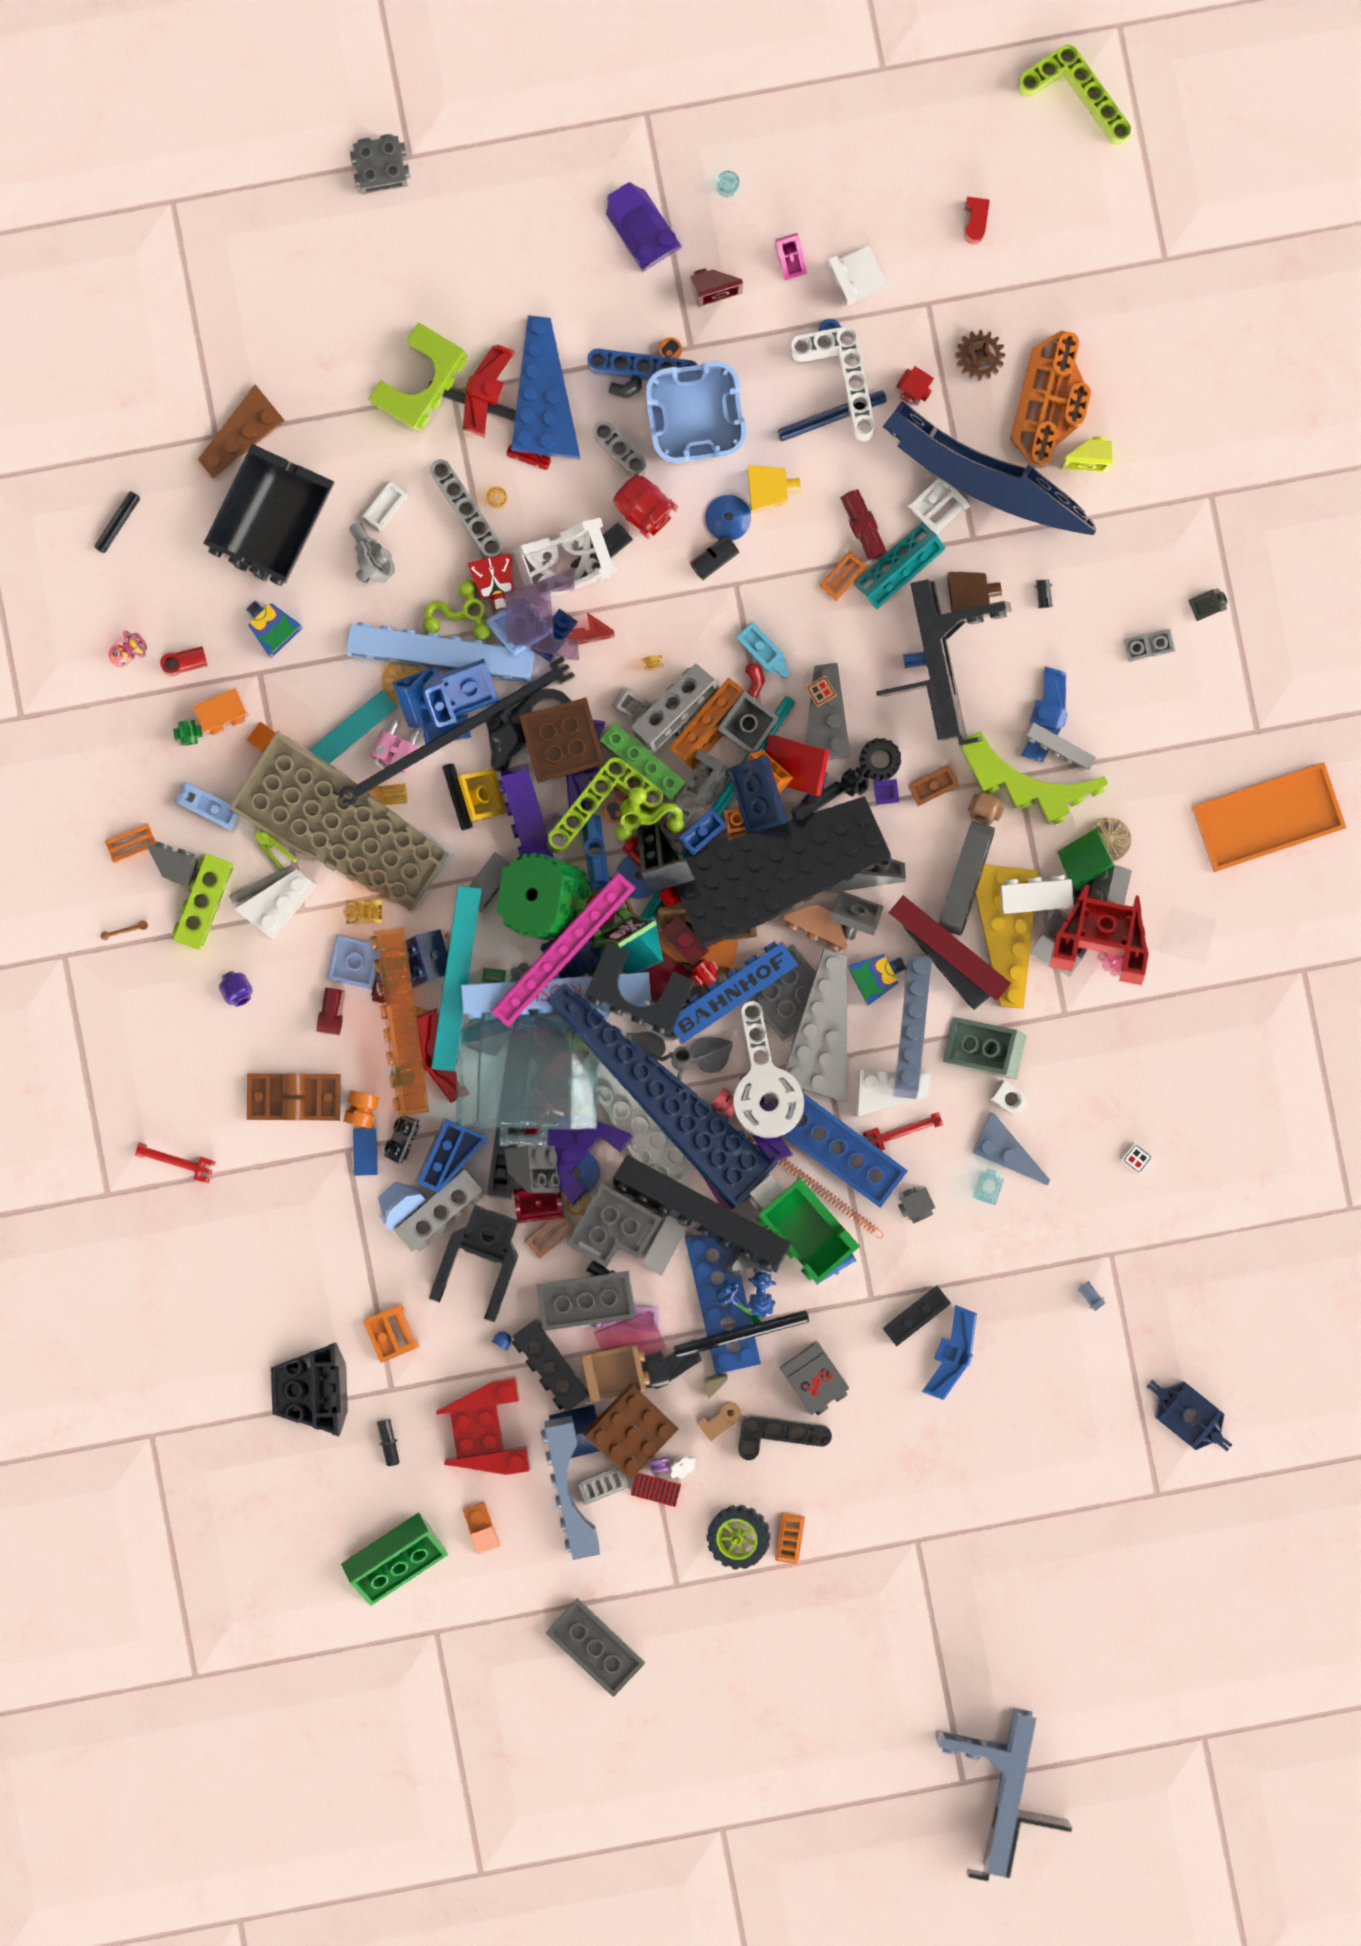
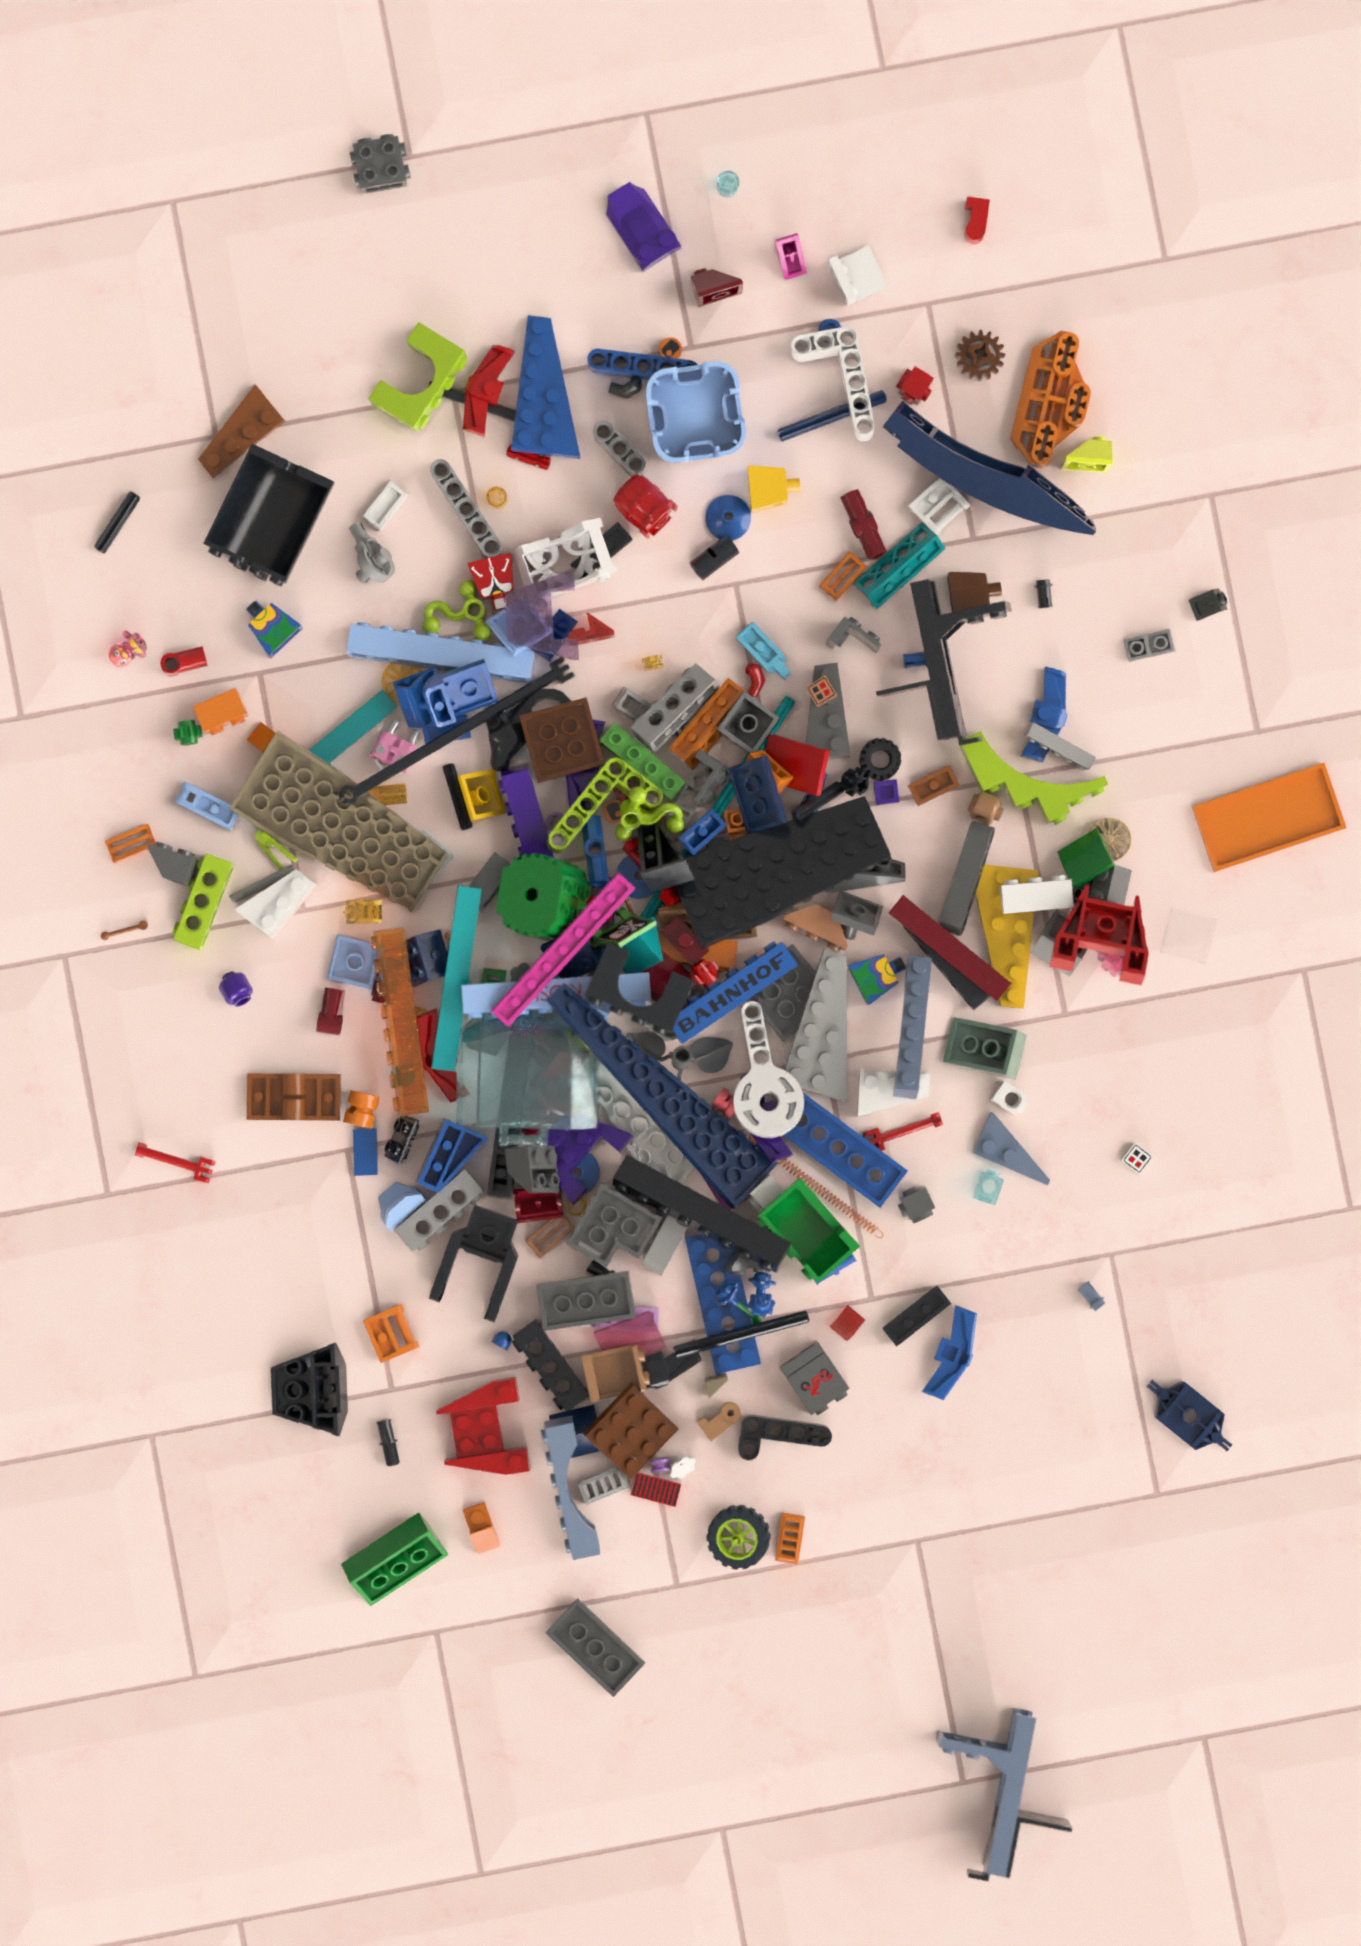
lime beam [1018,44,1131,145] -> none
none -> dark grey bracket [826,616,882,653]
none -> clear red slope [830,1305,865,1341]

